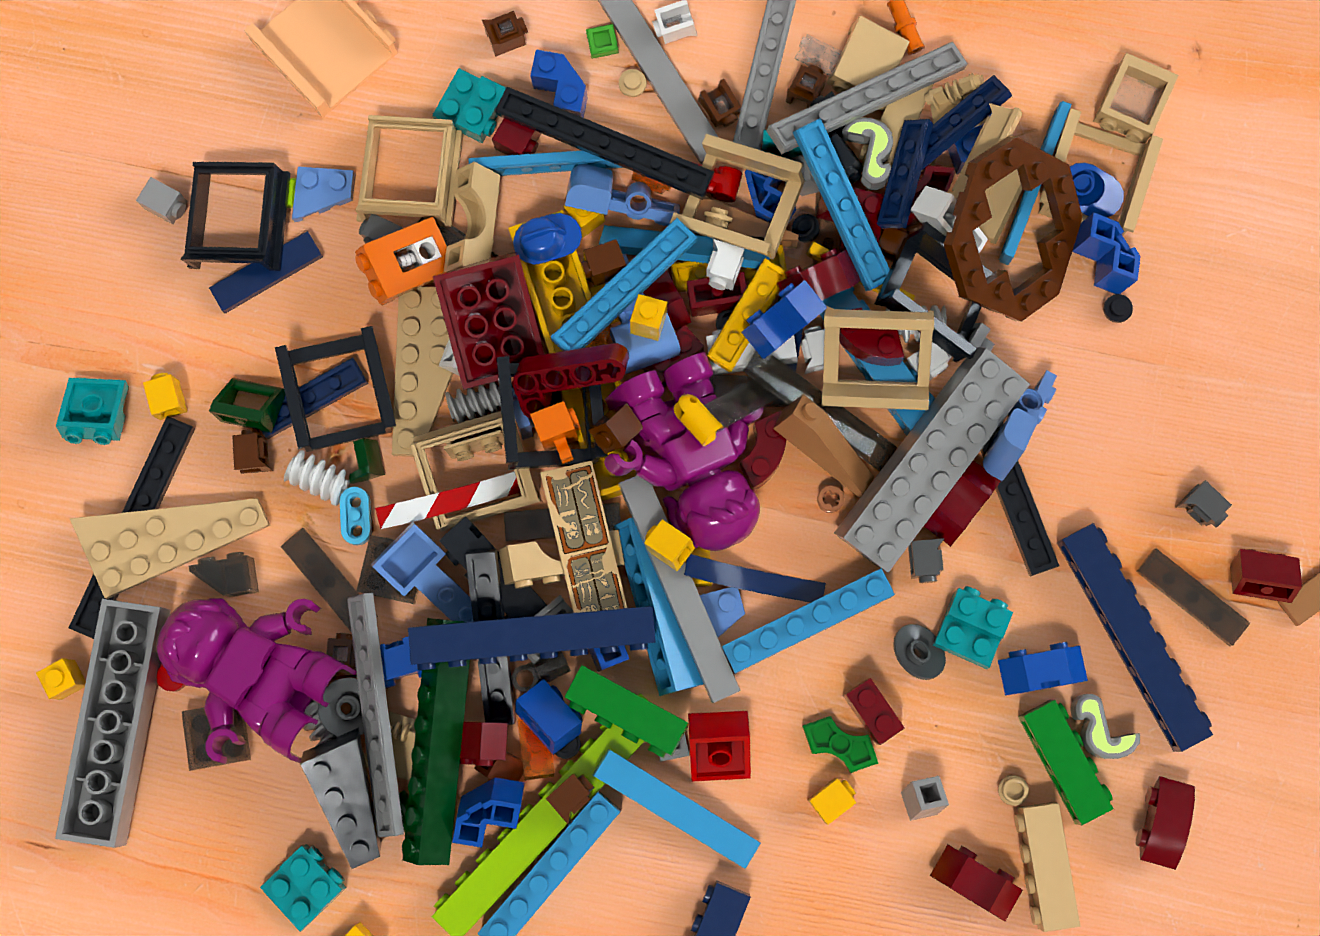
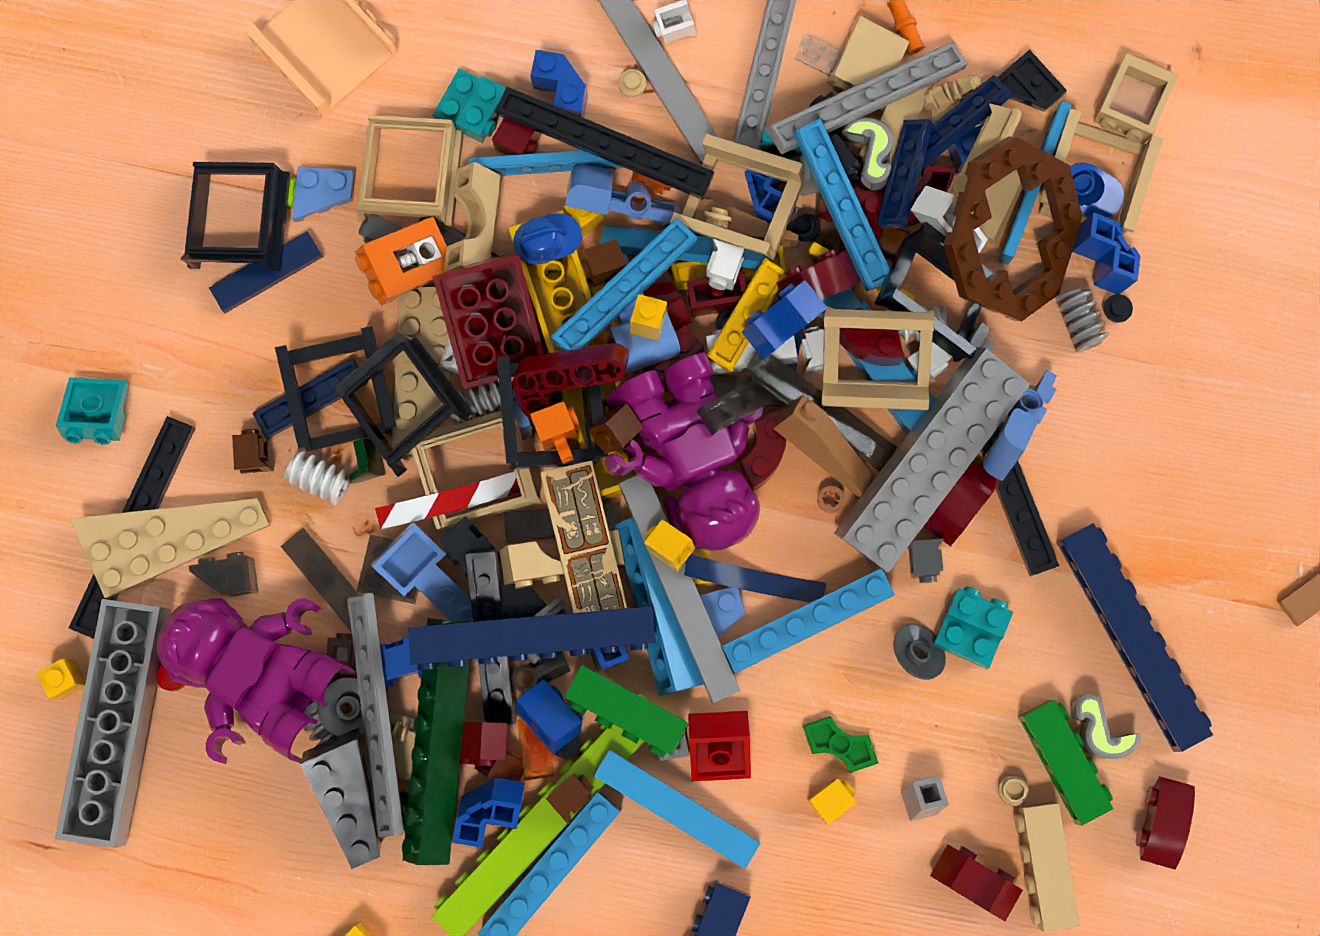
light grey brick [136,177,188,224] -> none
yellow brick [143,373,187,420] -> none
clear smoke plate [182,708,251,771] -> none
dark green tile [209,378,286,433] -> none
teal plate [260,844,346,932] -> none
medium azure plate [340,487,372,546] -> none
tan hinge [444,426,504,461] -> none
reddish brown window [482,11,528,57] -> none
bright green tile [586,24,619,59] -> none
yellow piece [674,394,723,446] -> none
red piece [692,162,743,202] -> none
reddish brown window [698,79,741,127] -> none
reddish brown window [786,65,827,108] -> none
dark red brick [843,678,905,745] -> none
blue brick [998,642,1088,696] -> none
clear smoke tile [1136,548,1250,646] -> none
dark grey window [1175,480,1232,528] -> none
dark red brick [1230,549,1302,603] -> none
none -> black piece [333,332,473,477]
none -> black wing [997,49,1067,112]
none -> light grey piece [1055,289,1109,353]

